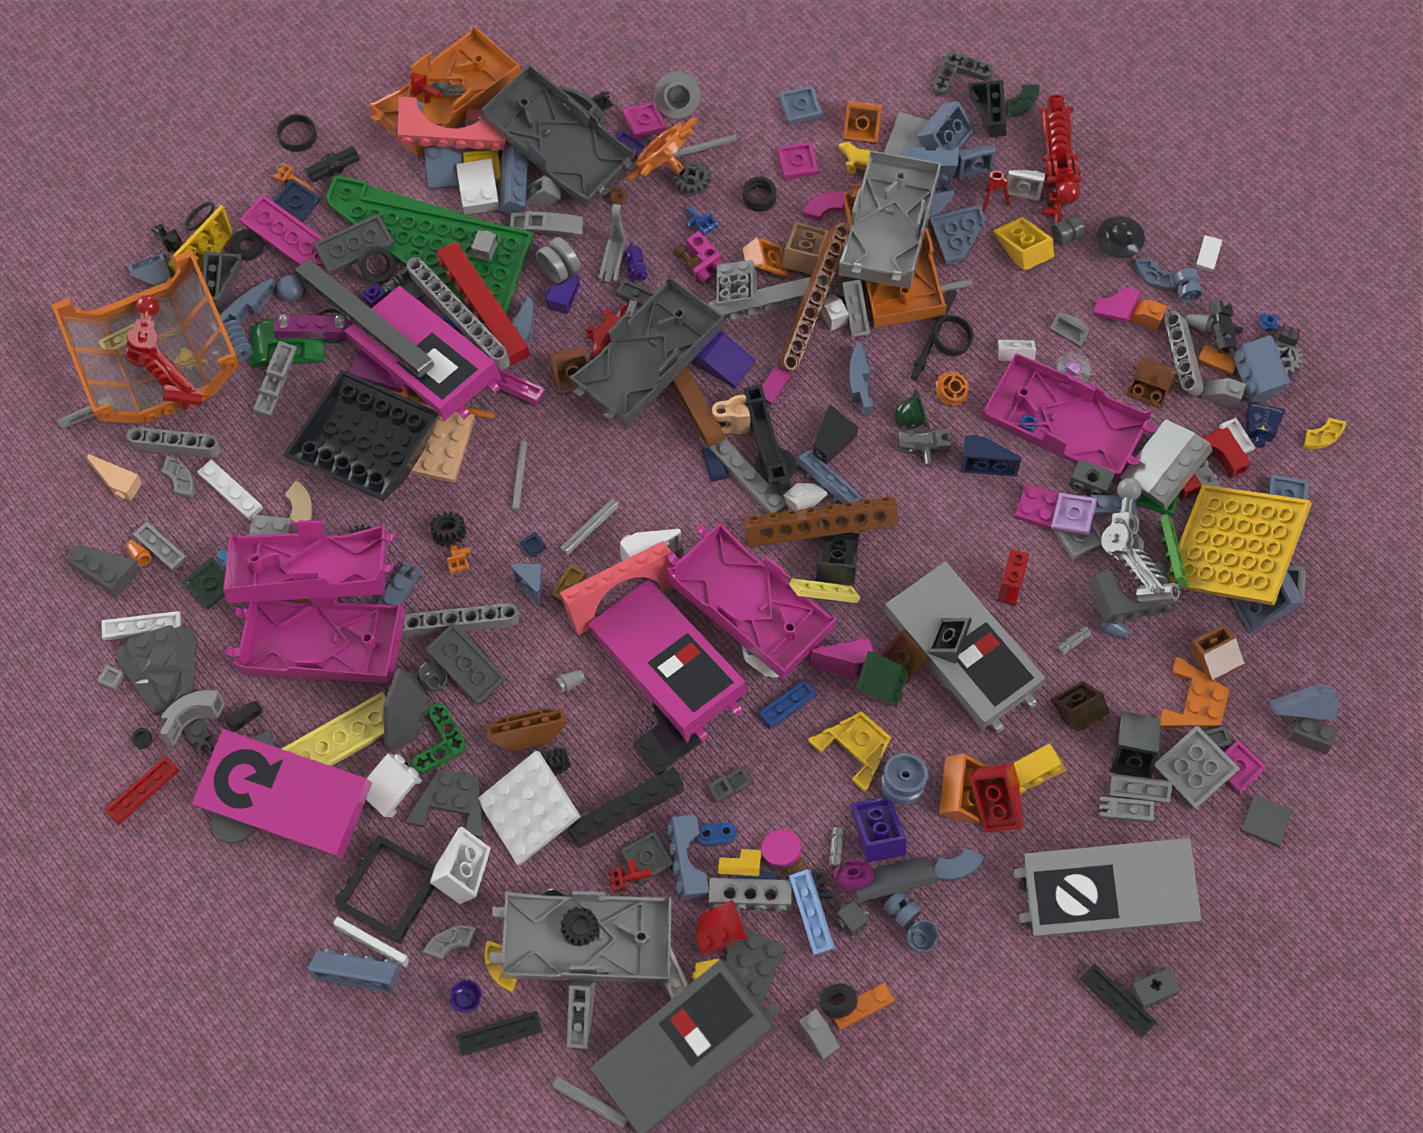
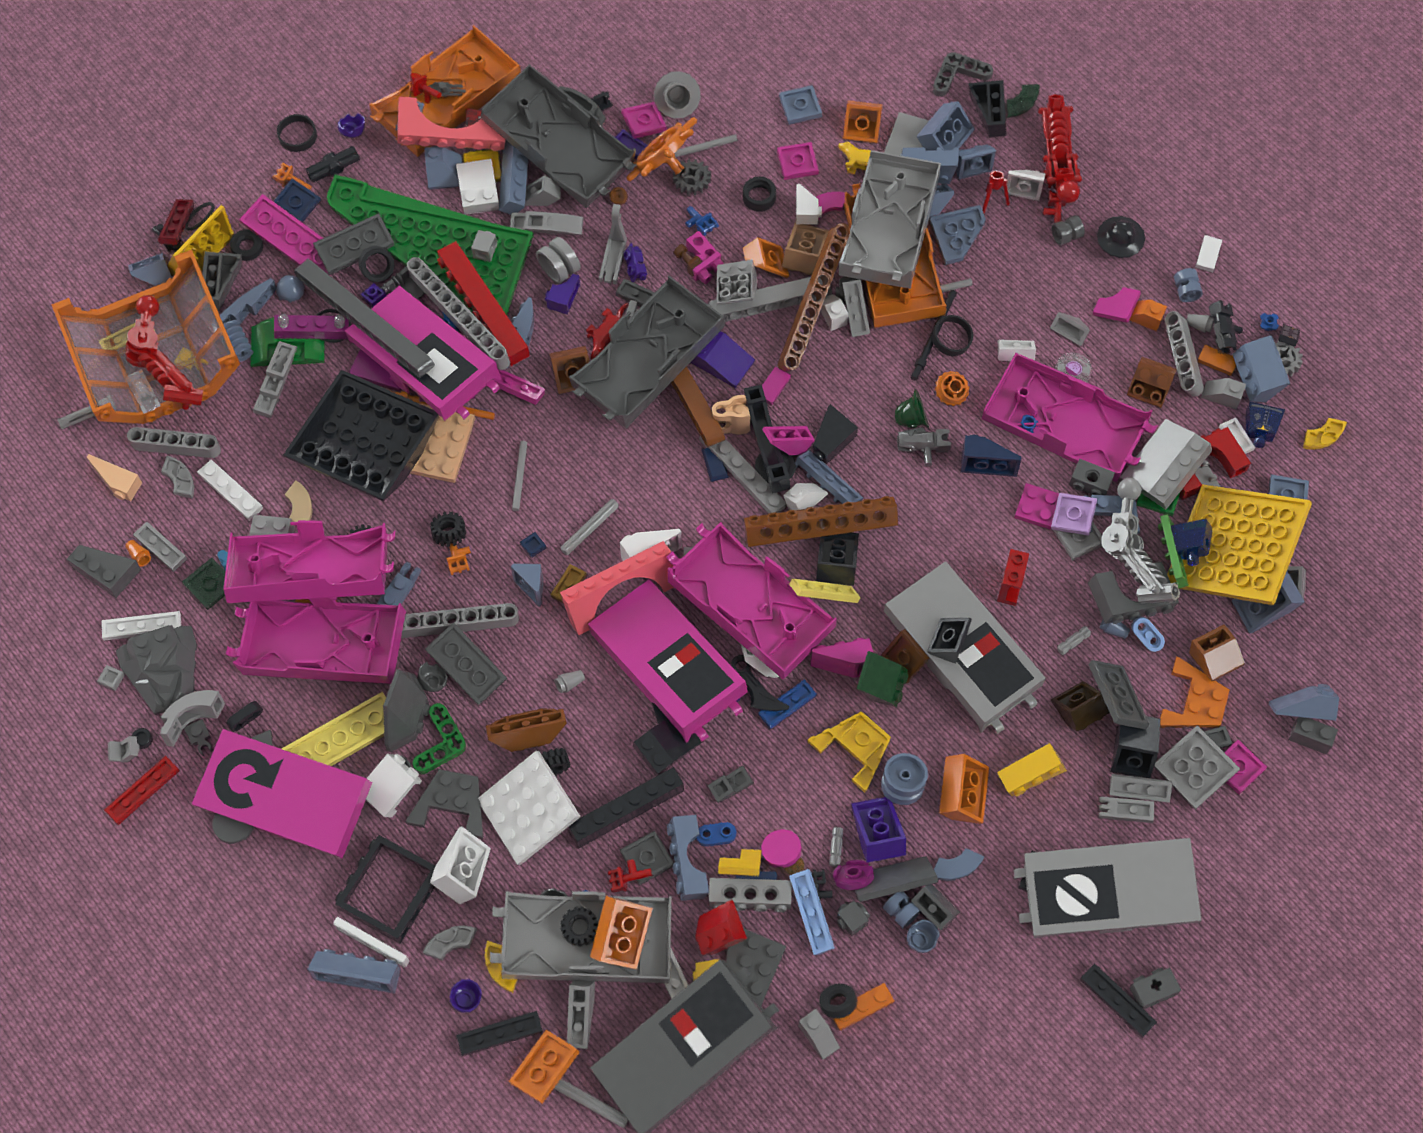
sand blue slope [849,341,874,416] -> none
red slope [969,763,1023,833] -> none
yellow slope [993,217,1054,271] -> none
sand blue tile [1133,258,1176,291] -> none
dark grey tile [1240,794,1292,847] -> none
none -> light grey bracket [108,736,139,763]
none -> clear slope [124,369,161,414]
none -> dark red tile [158,199,194,245]
none -> dark purple hair [337,113,365,138]
none -> orange plate [509,1030,580,1104]
none -> orange slope [590,896,653,969]
none -> black piece [731,655,789,711]
none -> dark pink slope [762,426,815,455]
none -> white slope [796,184,822,225]
none -> dark grey brick [911,884,960,930]
none -> dark grey tile [1088,660,1150,729]
none -> light blue plate [1131,617,1165,652]
none -> clear blue torso [1171,519,1212,566]

